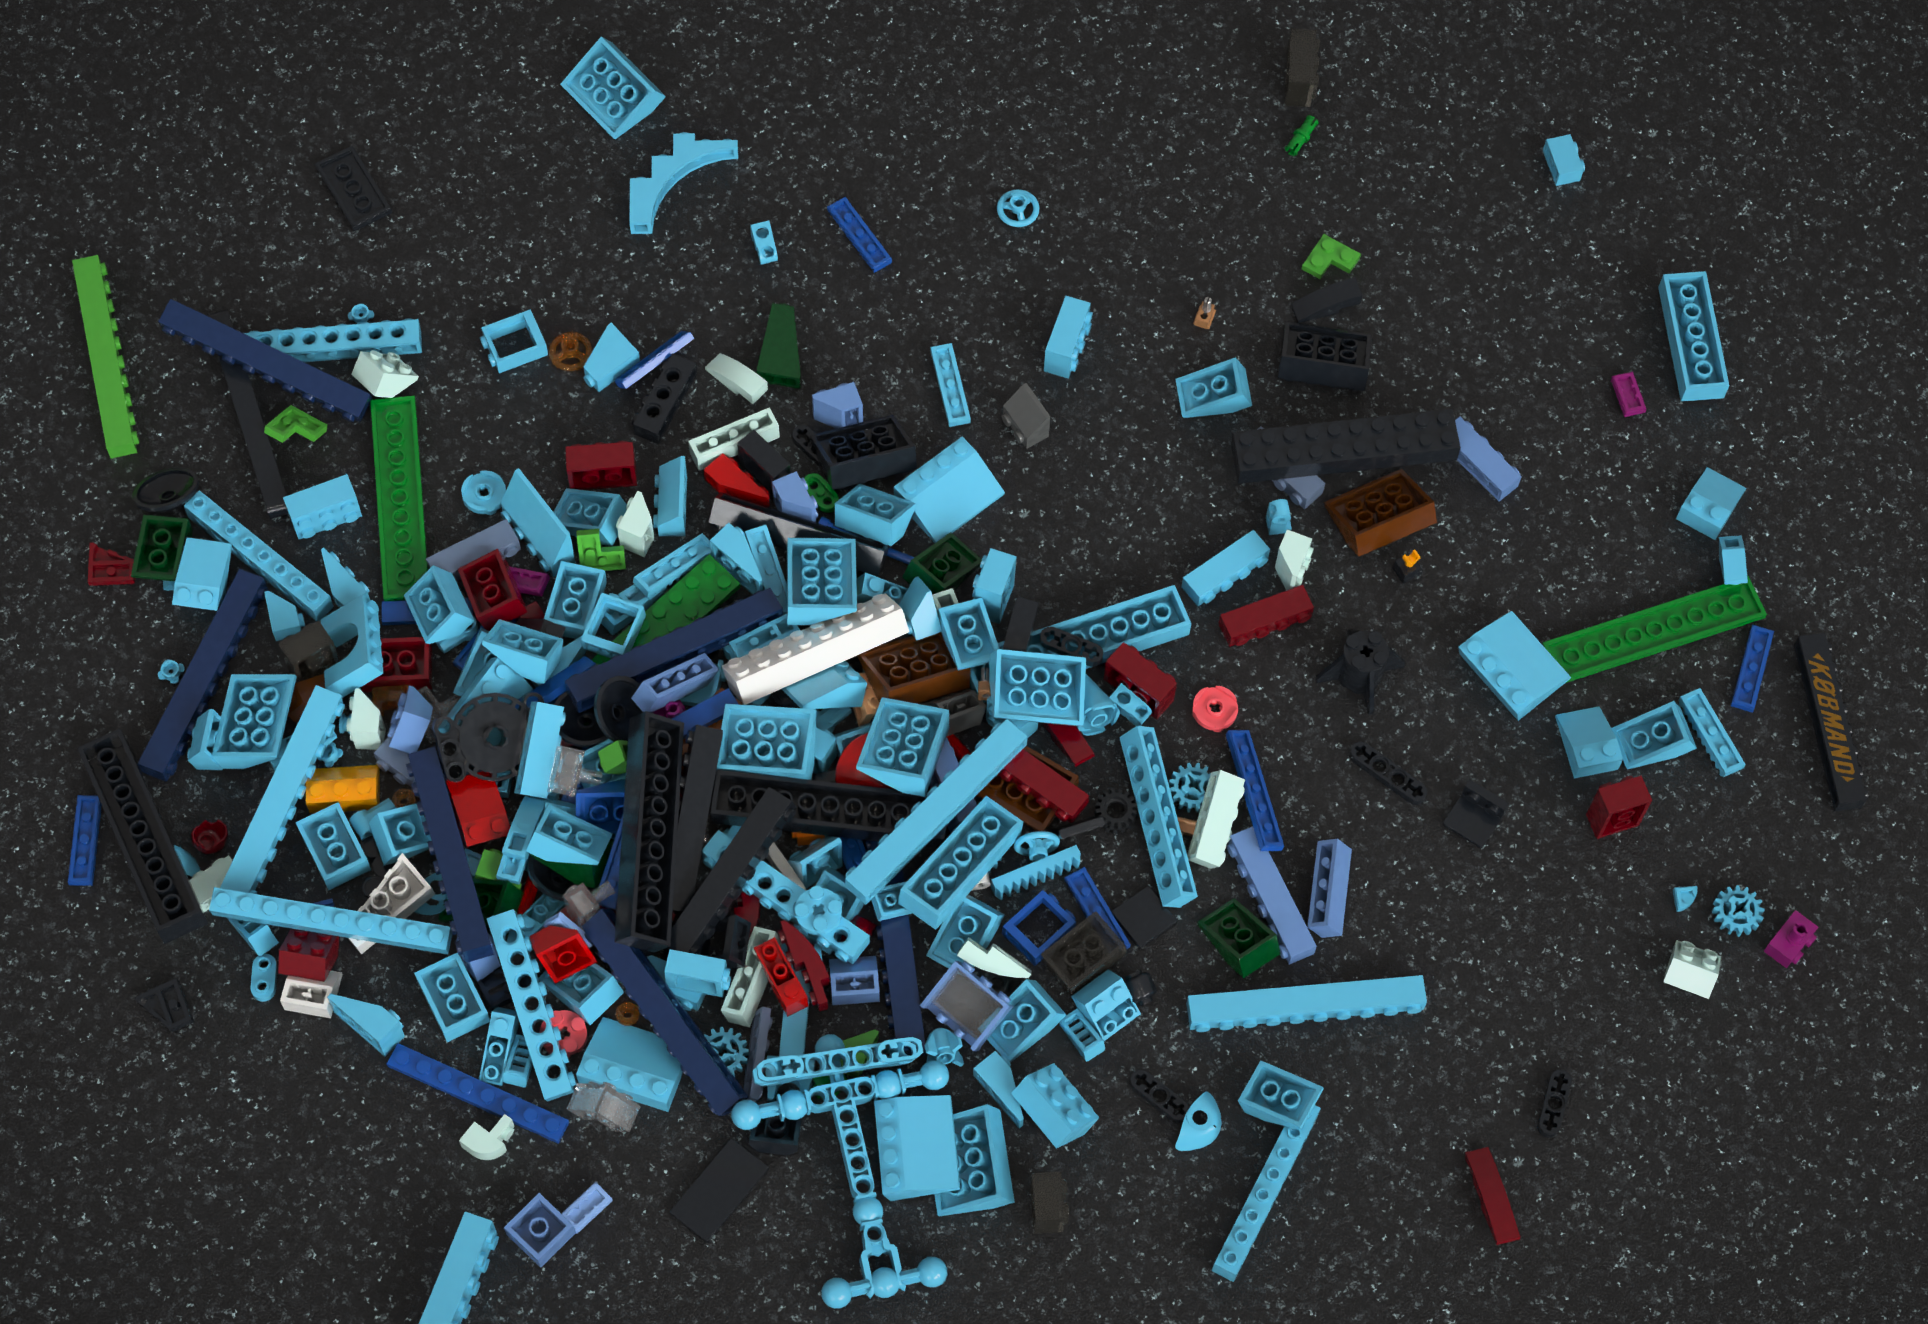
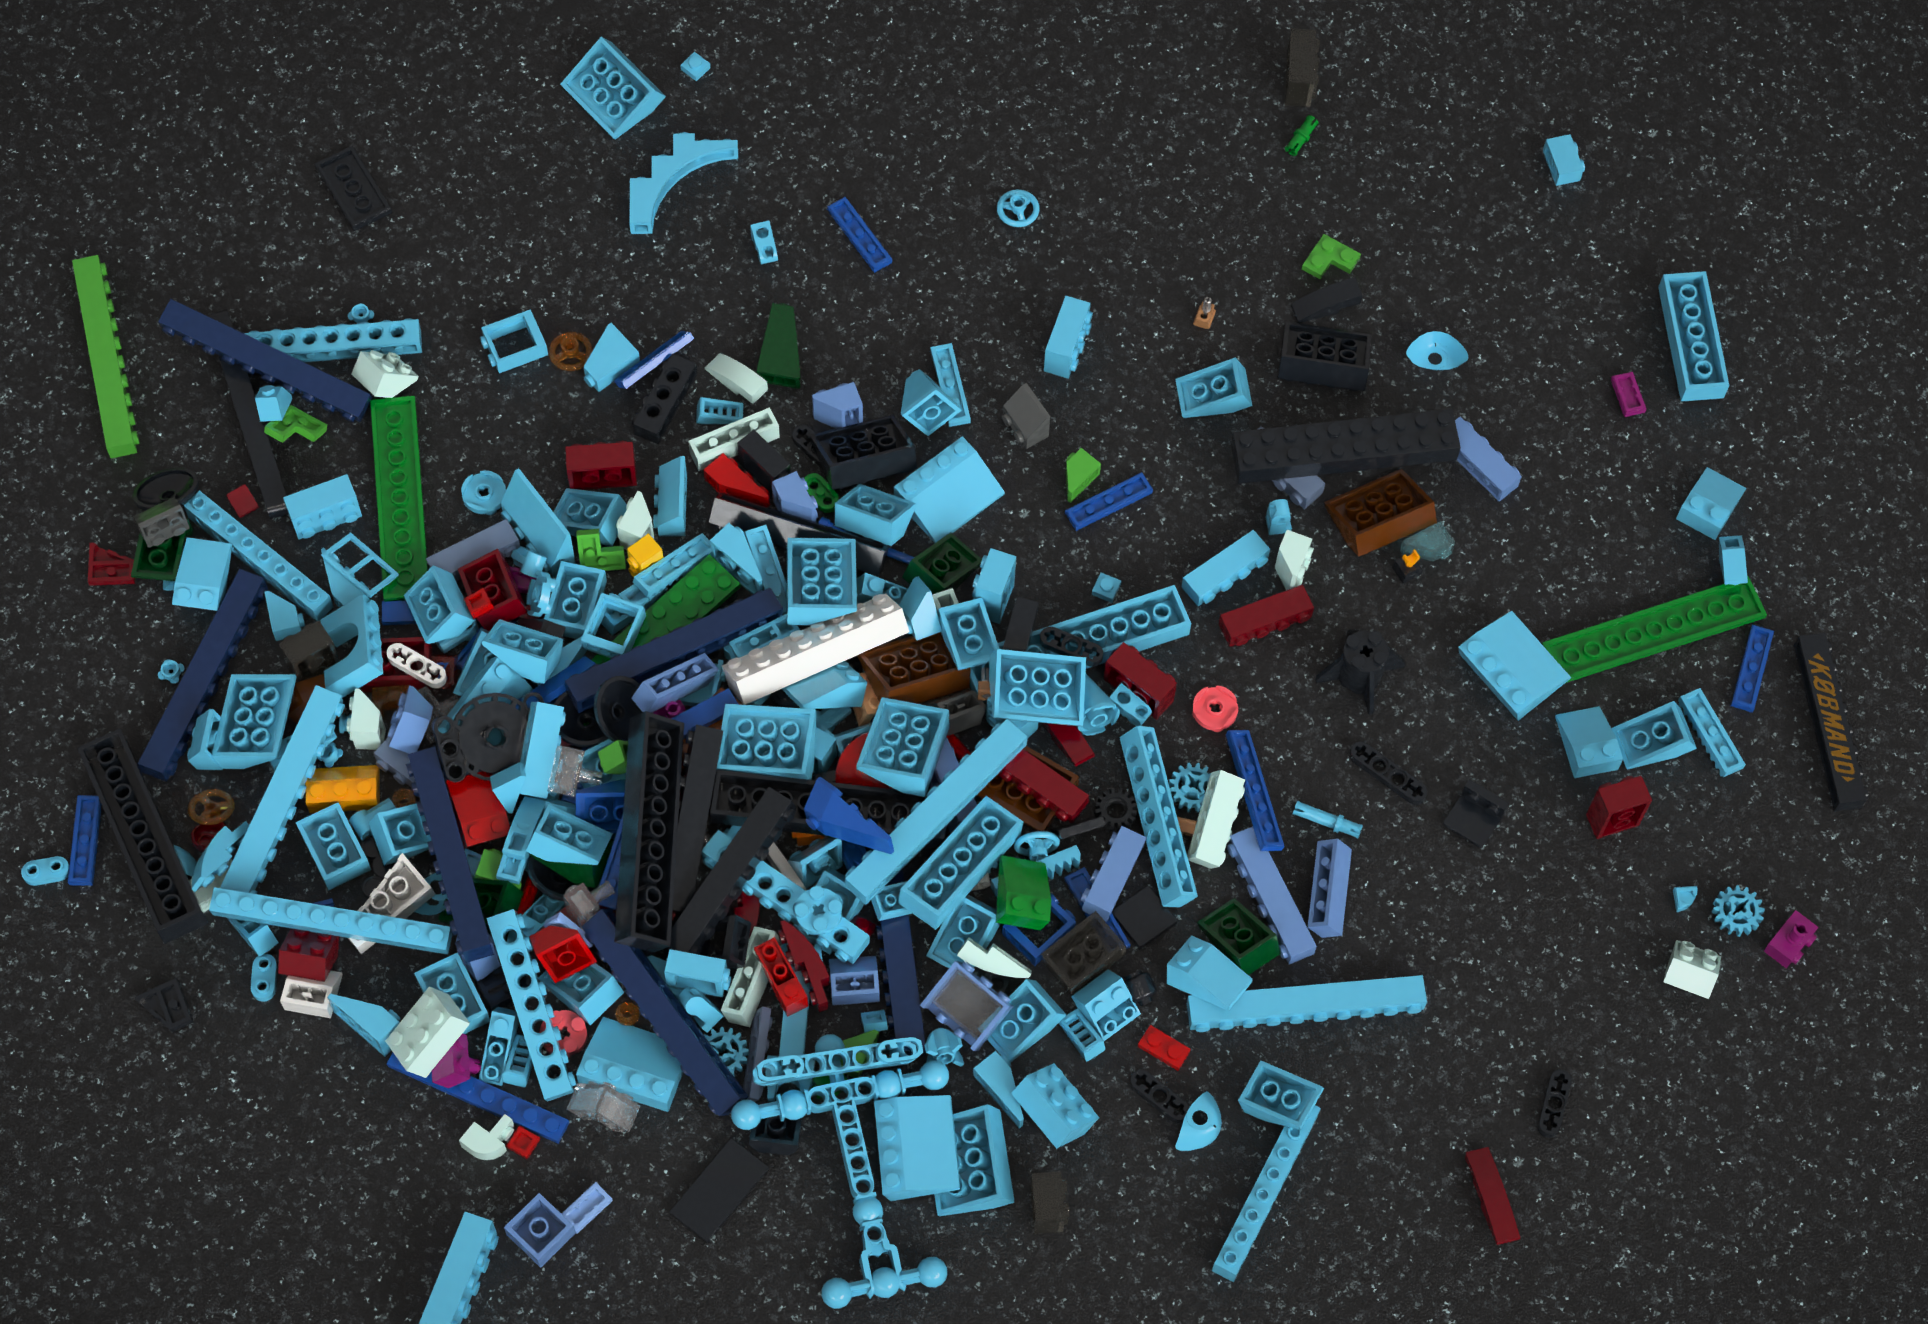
none -> medium azure plate [21,856,70,886]
none -> dark grey slope [133,497,190,548]
none -> clear orange piece [188,789,235,825]
none -> medium azure slope [192,821,250,892]
none -> dark red slope [226,484,259,518]
none -> medium azure slope [255,385,292,422]
none -> medium azure window [321,532,399,598]
none -> light aqua brick [385,987,470,1078]
none -> white beam [387,643,447,688]
none -> clear red brick [431,654,458,689]
none -> magenta brick [432,1033,481,1088]
none -> red tile [464,588,494,619]
none -> medium azure slope [490,762,526,814]
none -> red tile [506,1125,540,1159]
none -> medium azure piece [511,546,547,578]
none -> medium azure plate [526,571,555,617]
none -> yellow brick [627,533,663,578]
none -> medium azure leg [679,987,723,1033]
none -> medium azure plate [680,52,710,81]
none -> medium azure slope [696,397,743,424]
none -> blue wedge [804,777,894,854]
none -> medium azure plate [861,1010,888,1033]
none -> medium azure slope [901,369,962,436]
none -> green slope [996,855,1051,930]
none -> blue tile [1065,472,1153,531]
none -> bright green slope [1066,448,1101,503]
none -> medium blue brick [1081,826,1147,922]
none -> medium azure plate [1092,573,1121,603]
none -> red plate [1137,1025,1191,1071]
none -> medium azure slope [1167,935,1252,1011]
none -> medium azure pin [1293,801,1363,839]
none -> clear light blue slope [1400,521,1455,562]
none -> medium azure piece [1406,331,1468,370]

